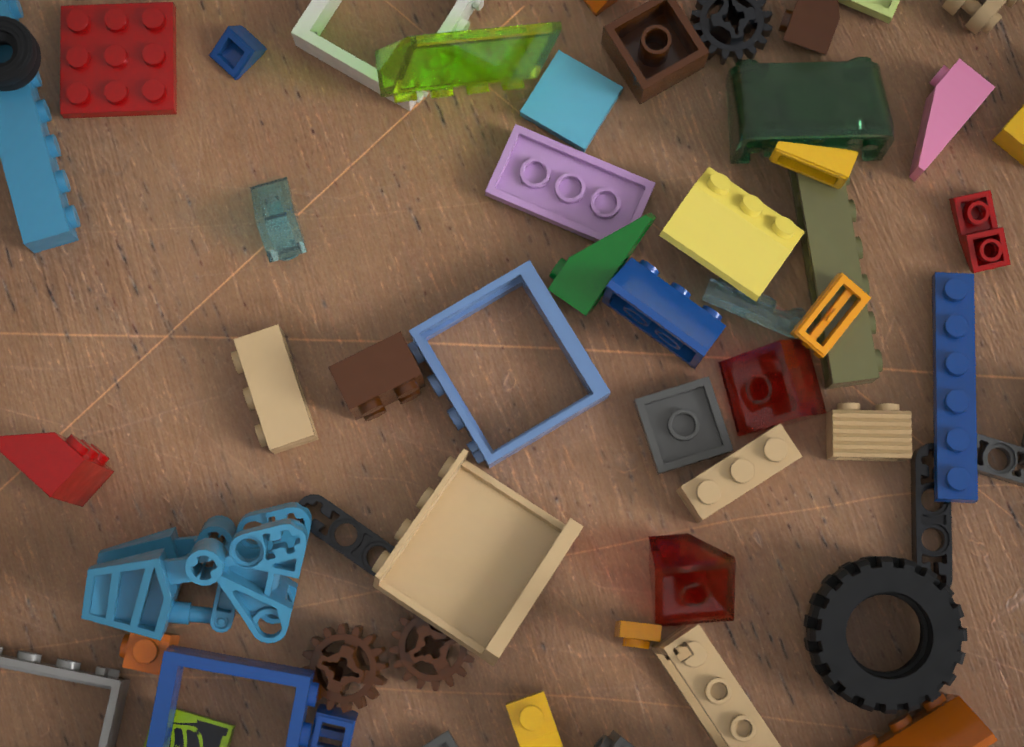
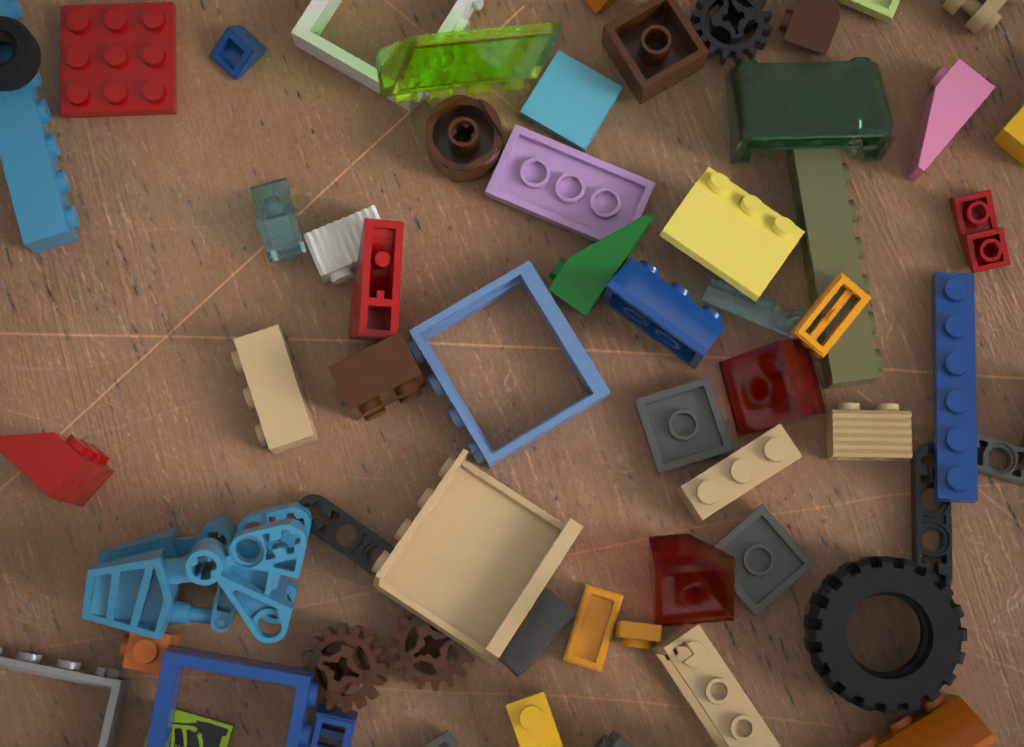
yellow slope [769,141,859,189] -> none
none -> white brick [303,205,381,285]
none -> red slope [349,218,404,342]
none -> reddish brown brick [425,95,502,183]
none -> dark grey slope [498,588,576,678]
none -> light orange tile [562,584,624,673]
none -> dark grey plate [702,504,815,617]

